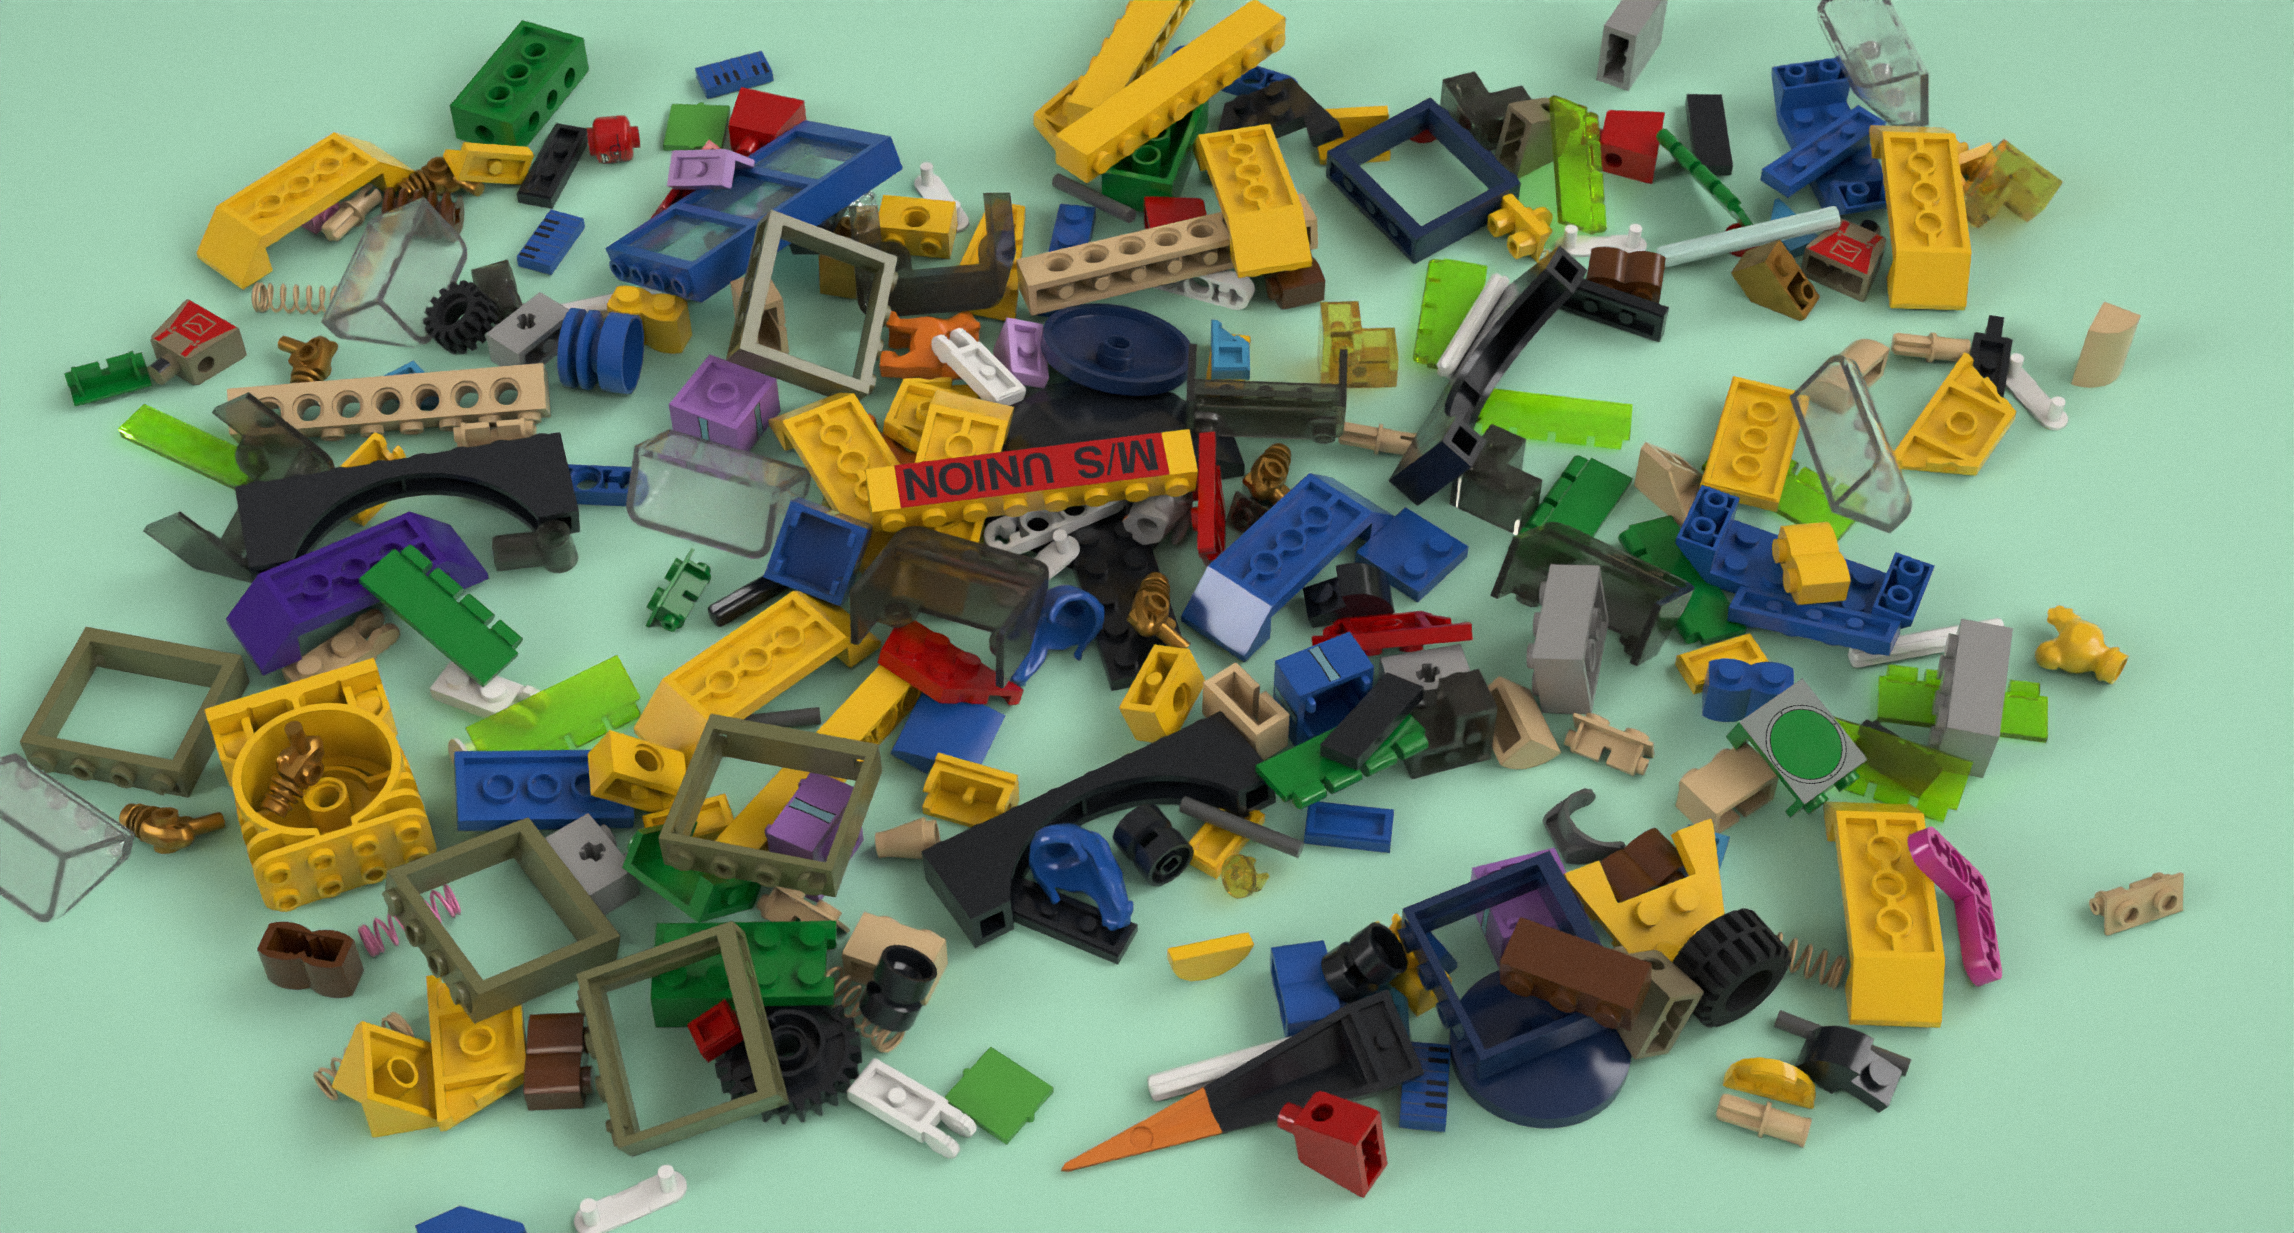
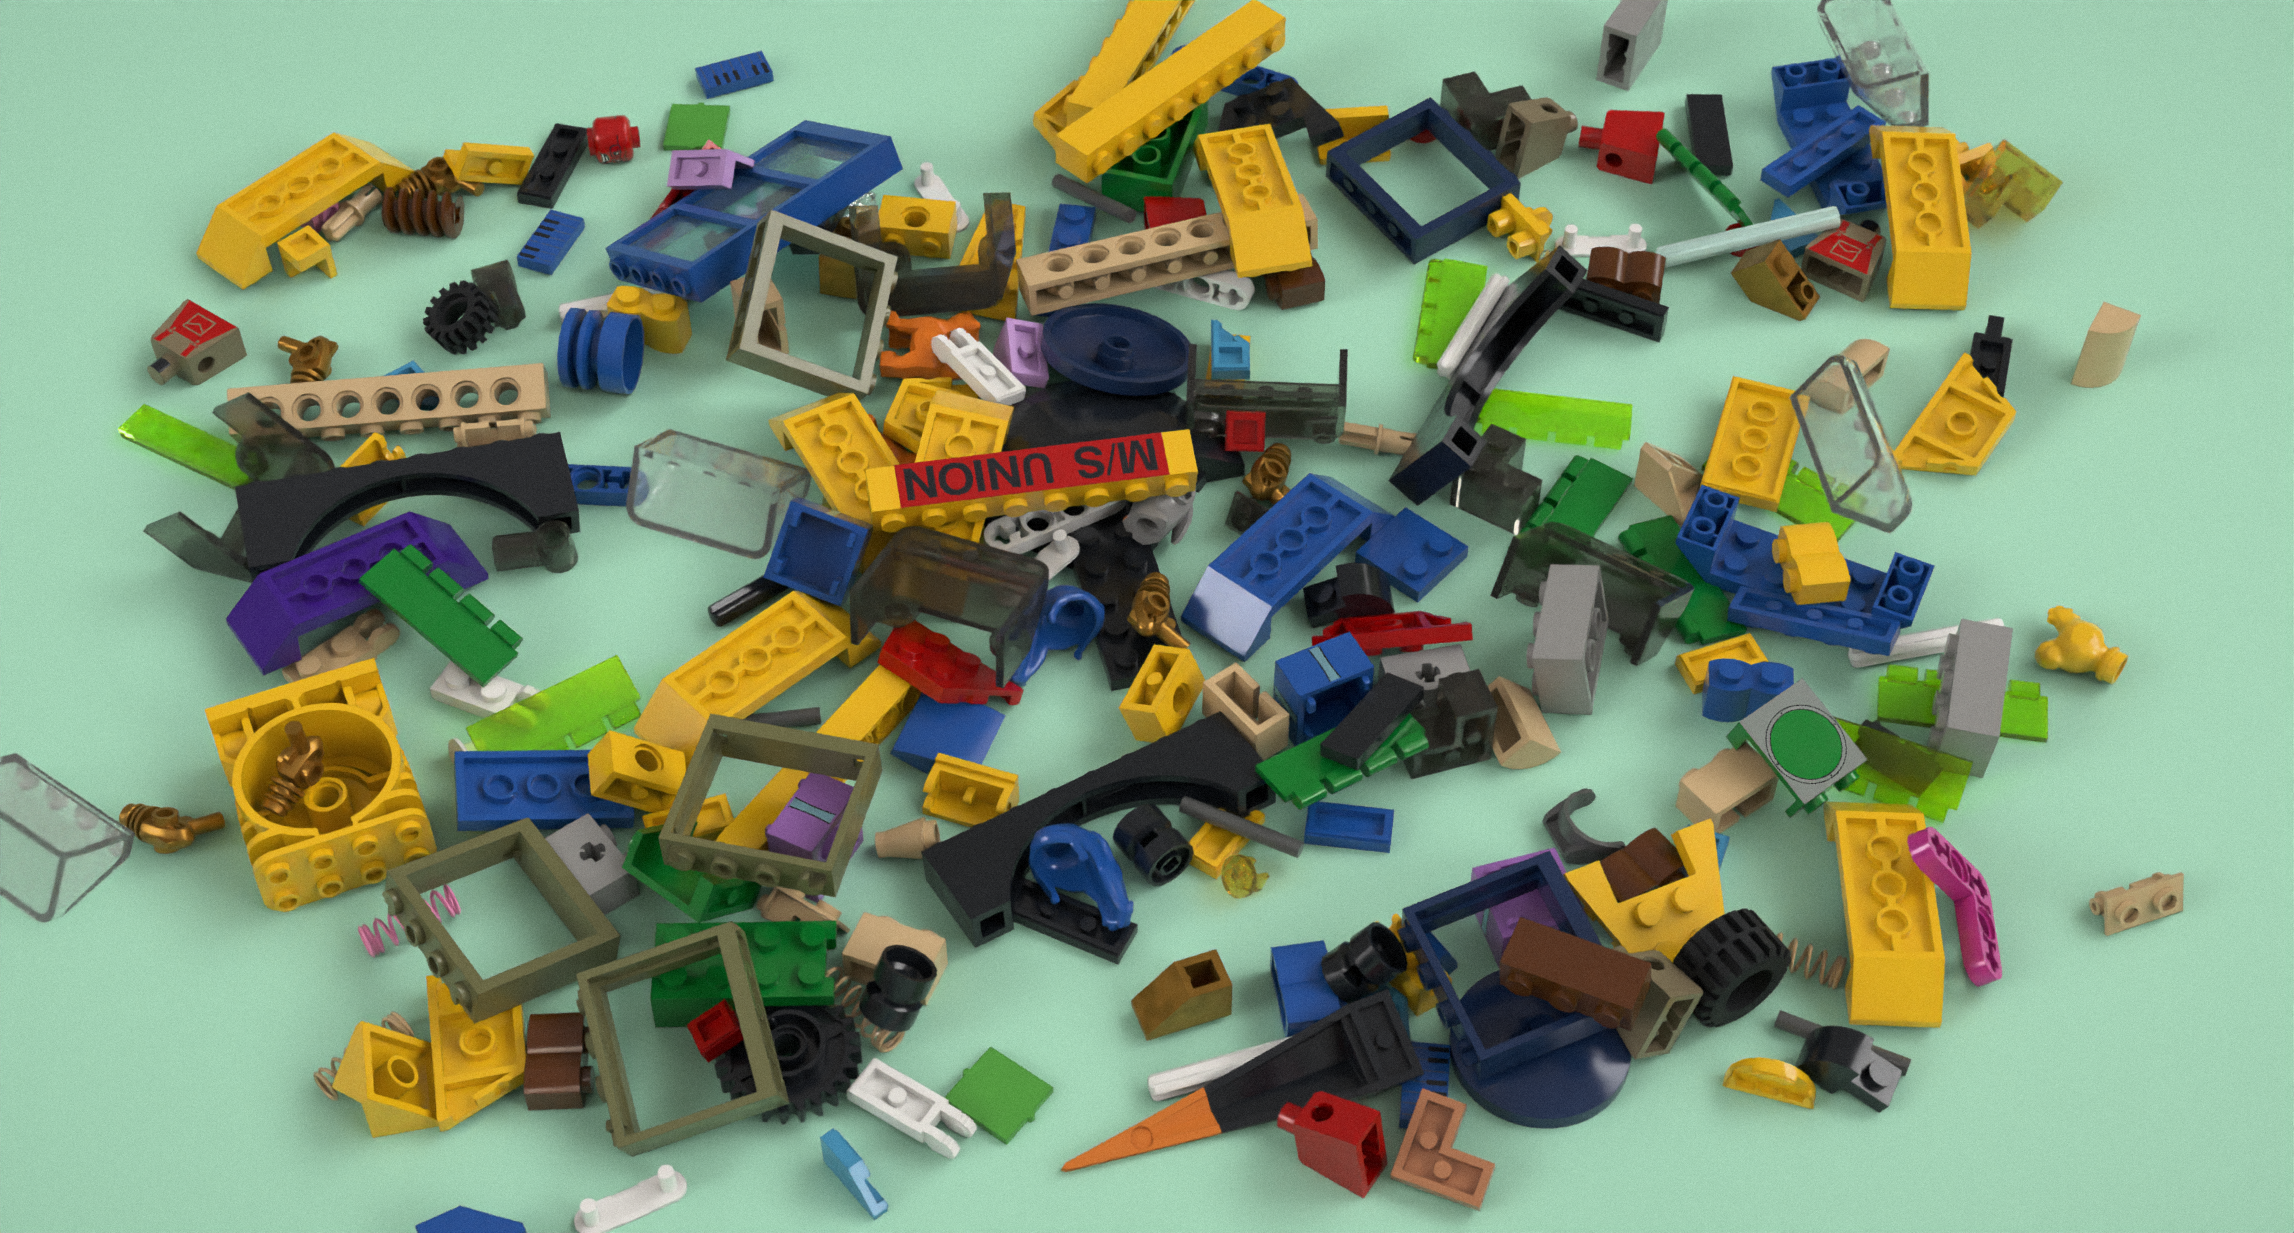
olive window [20,627,250,798] -> none
green hinge [64,350,152,407] -> none
tan piece [251,282,341,316] -> none
reddish brown brick [257,922,364,998] -> none
clear windscreen [321,197,468,348] -> none
green brick [449,20,589,147] -> none
light grey brick [486,292,569,366] -> none
green hinge [645,548,711,632] -> none
medium lavender container [669,354,781,462] -> none
red torso [728,87,806,157] -> none
yellow tile [1167,932,1254,981] -> none
red wing [1191,432,1226,568] -> none
clear yellow brick [1317,301,1399,389] -> none
clear neon green windscreen [1549,95,1607,235] -> none
tan hinge [1564,712,1655,776] -> none
tan axle [1716,1093,1812,1148] -> none
tan axle [1891,332,1971,363] -> none
white piece [2005,353,2068,430] -> none
none -> yellow panel [277,225,337,279]
none -> dark azure tile [820,1128,888,1220]
none -> pearl gold slope [1131,949,1233,1041]
none -> red tile [1225,410,1266,452]
none -> nougat plate [1390,1088,1495,1211]

